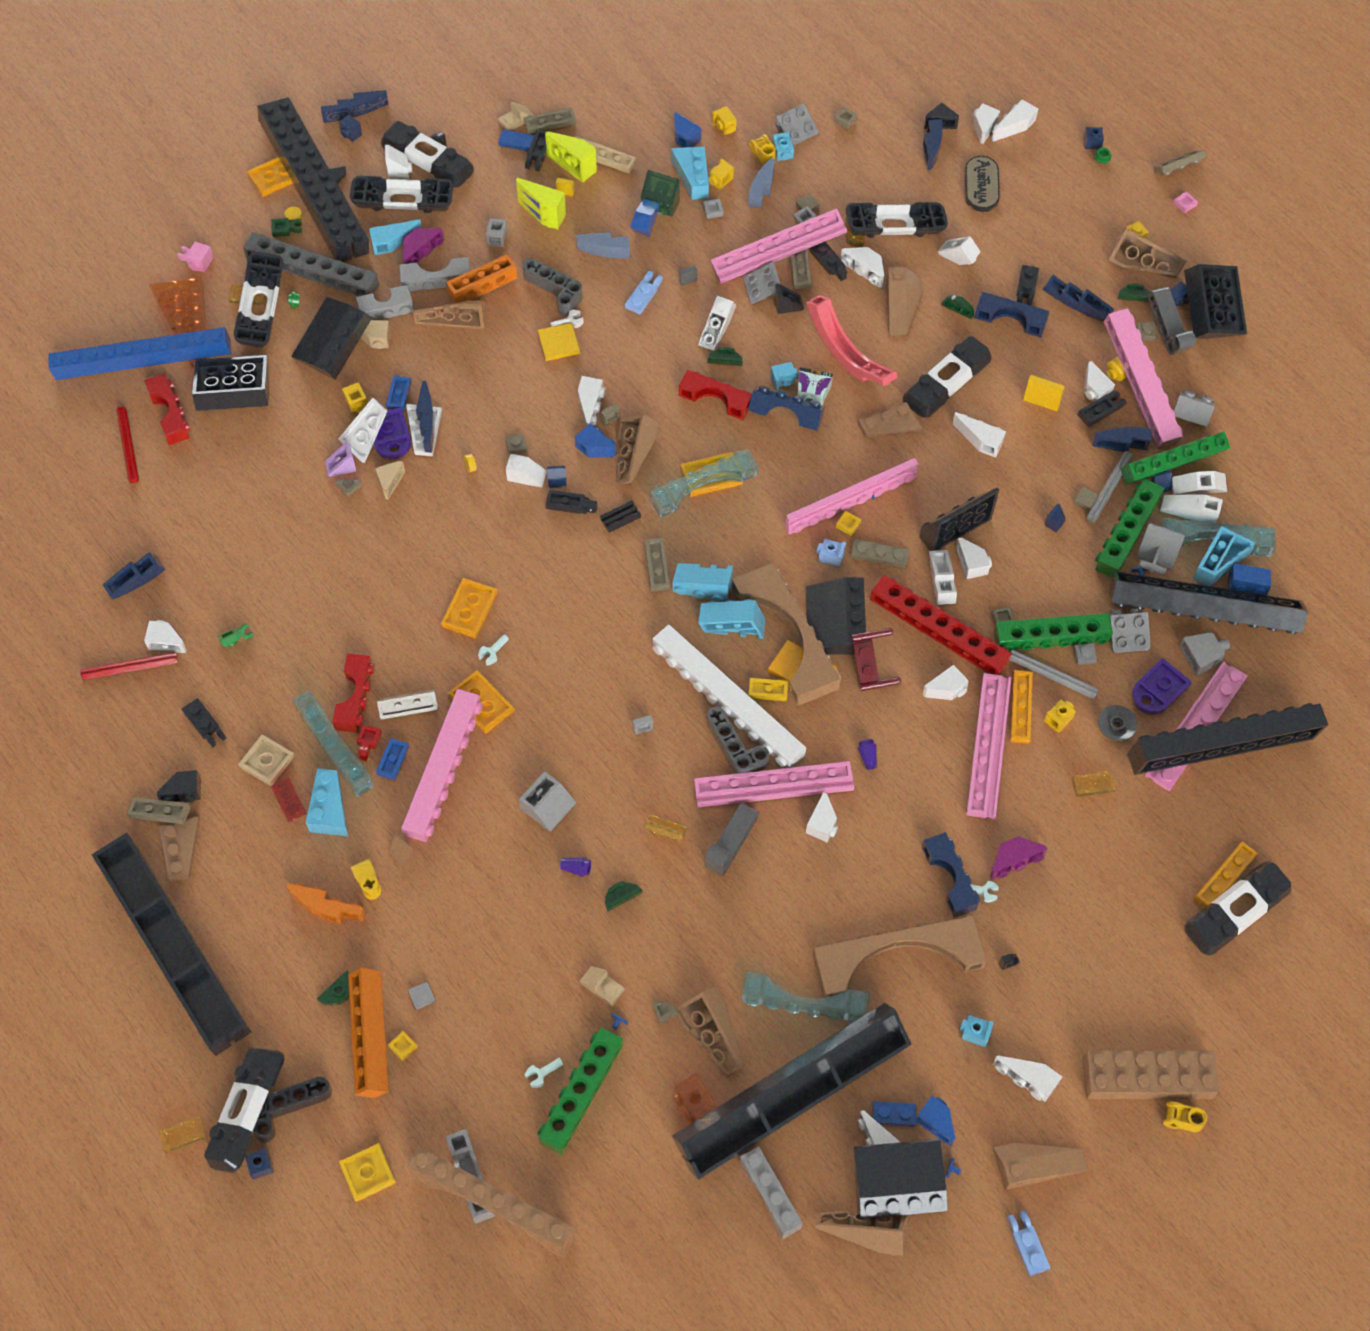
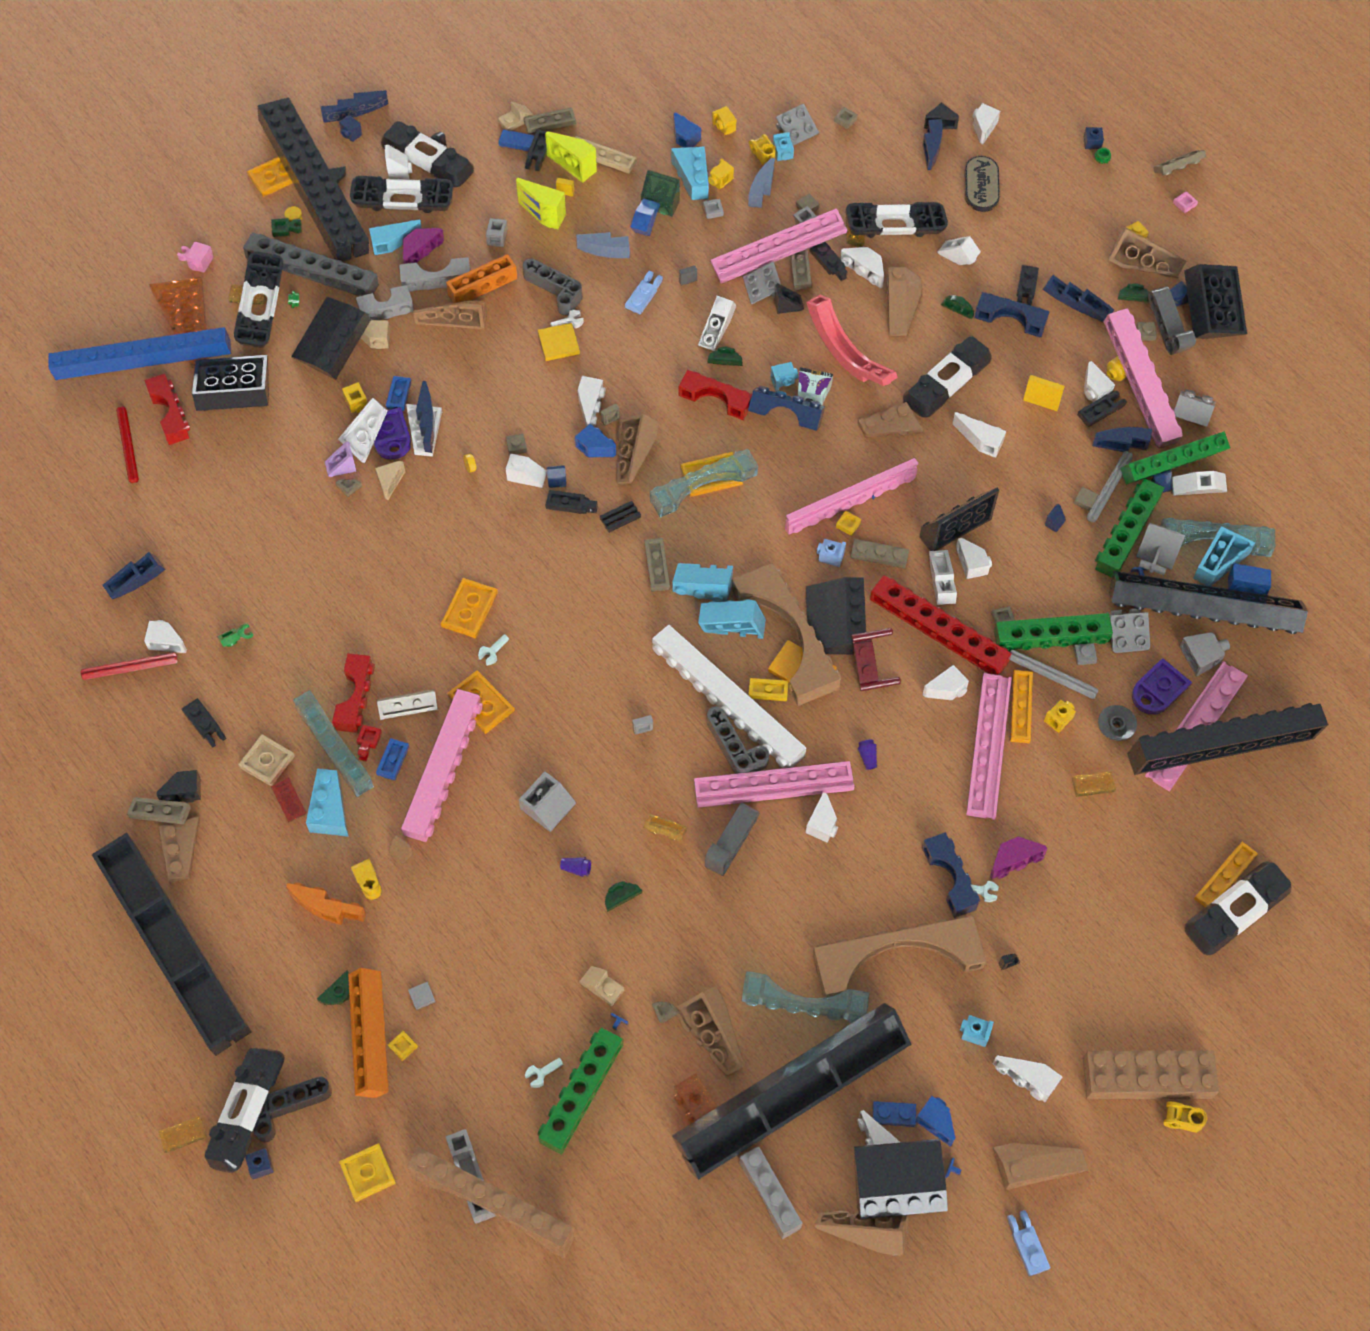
white slope [992,100,1038,142] -> none
white slope [1160,495,1223,526] -> none

